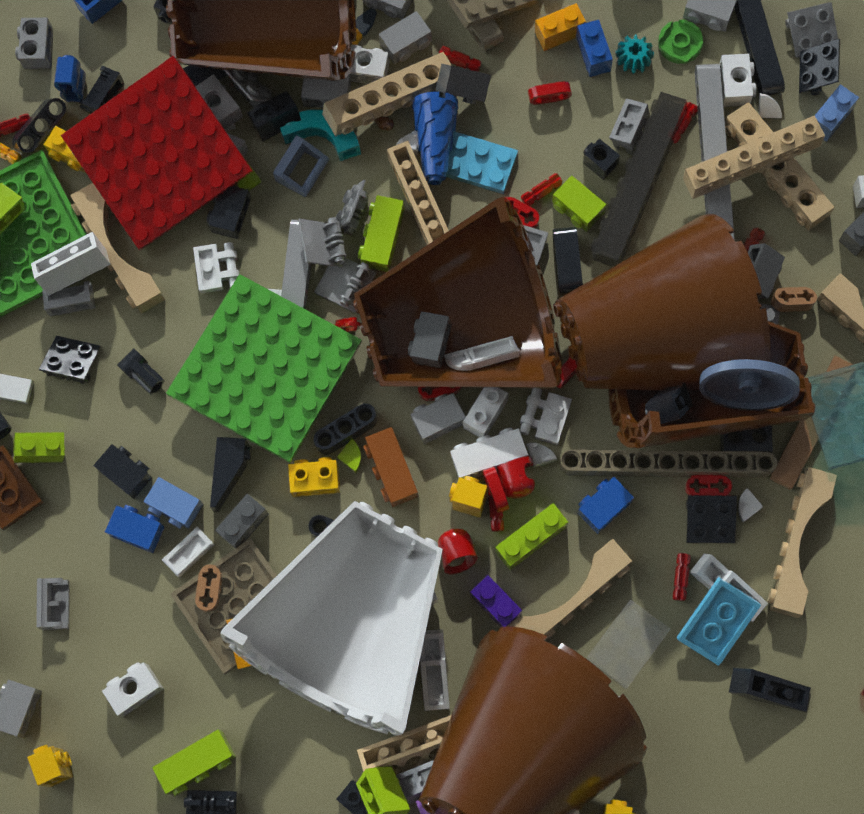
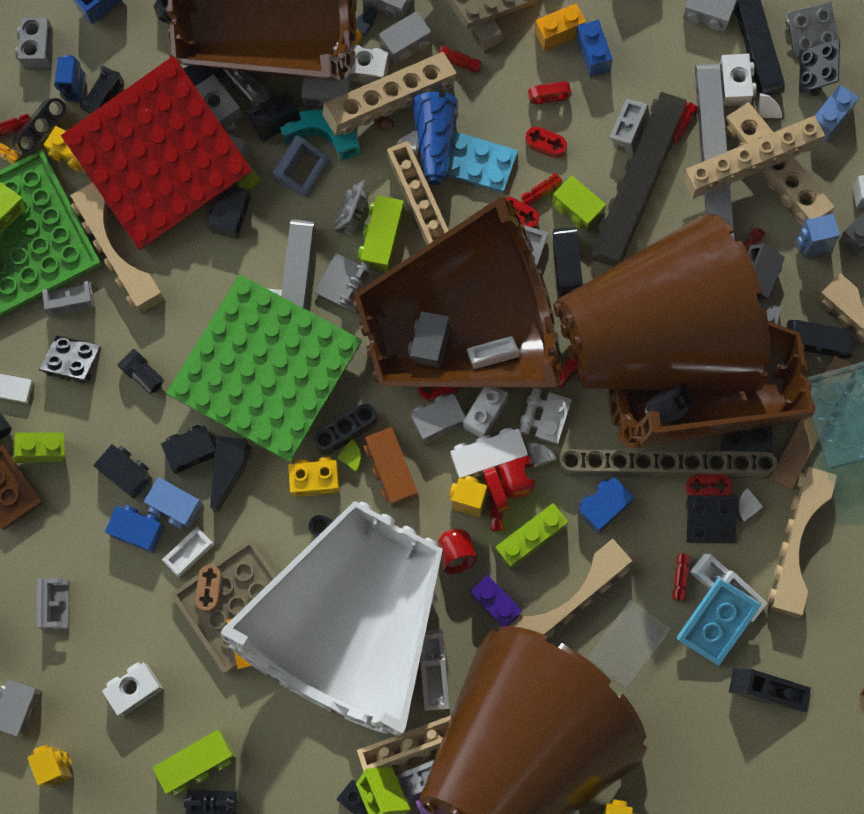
white brick [31,232,110,296] -> none
white plate [193,242,240,293] -> none
dark grey brick [215,494,269,548] -> none
light grey hinge [298,217,346,268] -> none
red axle [334,317,361,332] -> none
dark grey brick [435,63,491,105] -> none
white tile [444,349,474,371] -> none
black brick [583,138,620,180] -> none
teal gear [615,34,654,74] -> none
bright green tile [658,20,703,64] -> none
sand blue dish [699,359,800,411] -> none
medium nougat beam [771,287,817,312] -> none
none -> black brick [161,425,216,474]
none -> red beam [525,127,567,158]
none -> black beam [786,320,856,359]
none -> medium blue brick [796,214,840,258]

